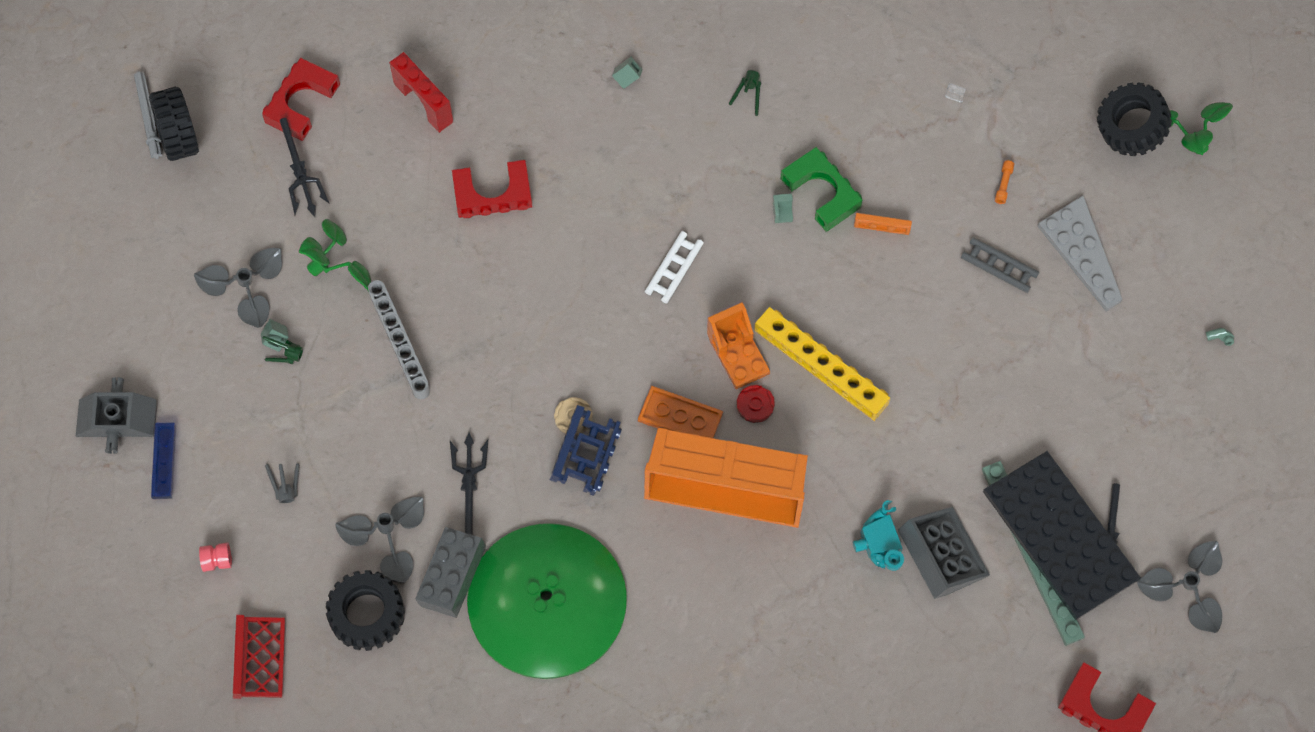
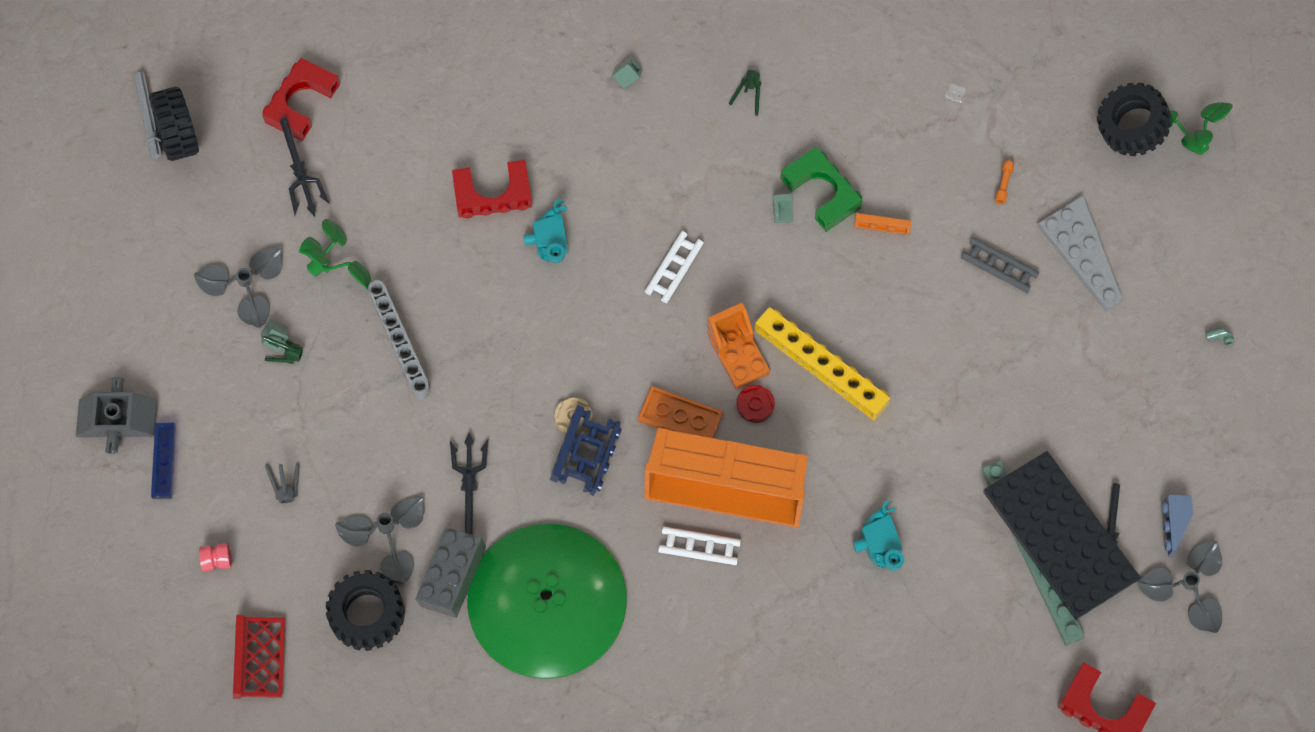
red arch [389,52,453,133] -> none
dark grey slope [898,507,990,599] -> none
none -> teal torso [523,199,568,263]
none -> white bar [659,526,741,565]
none -> sand blue slope [1161,495,1193,557]

